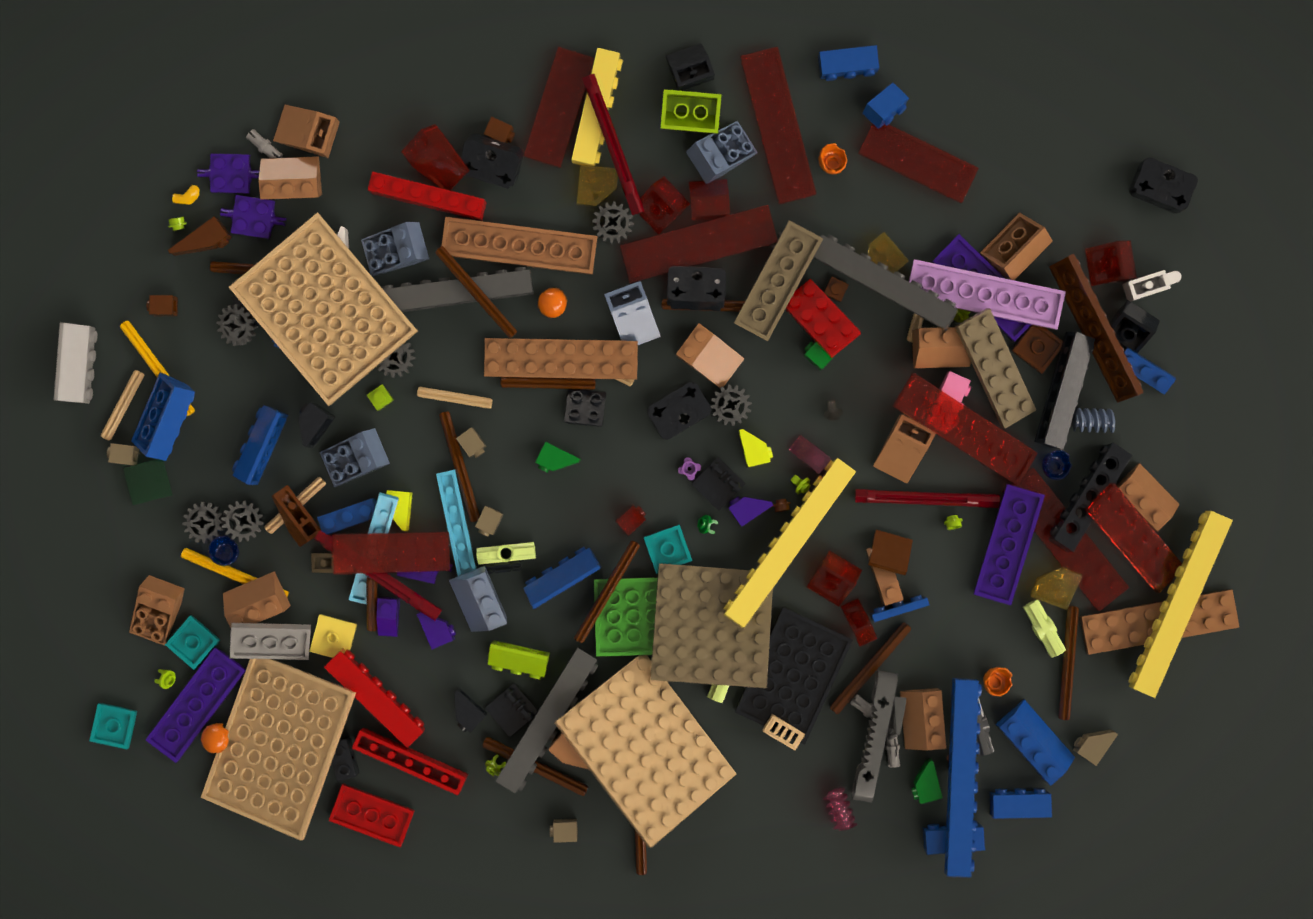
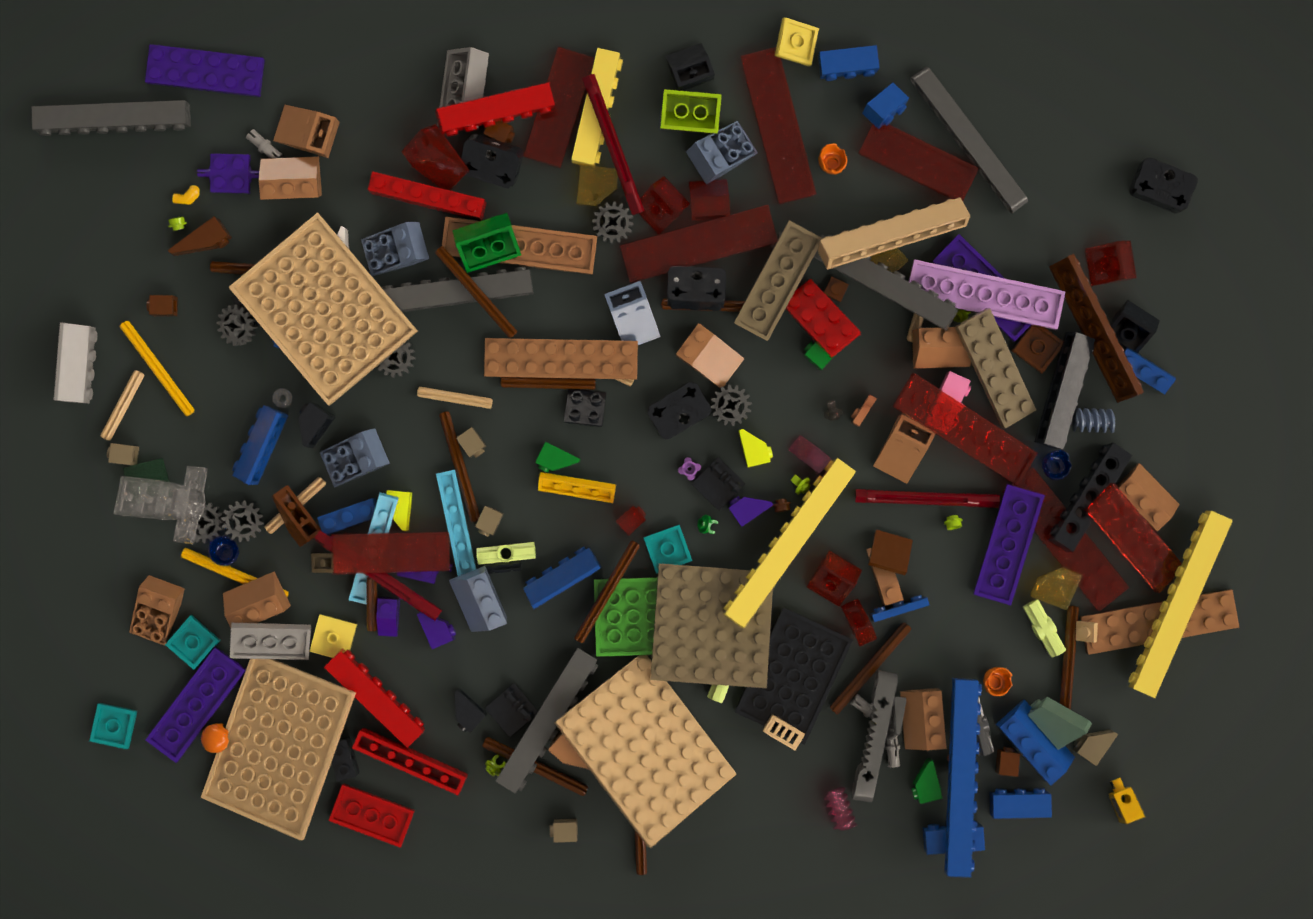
blue slope [131,373,195,461] -> none
lime plate [154,669,176,689] -> none
dark purple plate [220,195,286,239] -> none
lime plate [367,384,394,411] -> none
lime slope [488,640,550,679] -> none
orange hair [538,288,567,318] -> none
medium nougat slope [980,212,1053,280] -> none
white brick [1122,270,1181,302] -> none
none -> dark grey brick [31,100,191,136]
none -> clear slope [114,466,208,544]
none -> dark purple plate [145,44,265,97]
none -> clear plate [273,389,292,408]
none -> red brick [435,82,555,136]
none -> light grey slope [437,47,489,130]
none -> green slope [452,213,521,273]
none -> yellow plate [538,472,616,503]
none -> light yellow plate [775,17,819,66]
none -> tan brick [818,197,970,269]
none -> nougat plate [851,395,876,427]
none -> dark grey beam [910,66,1028,213]
none -> reddish brown brick [995,746,1020,777]
none -> sand green slope [1028,697,1092,750]
none -> tan plate [1076,621,1098,643]
none -> yellow torso [1109,778,1145,824]

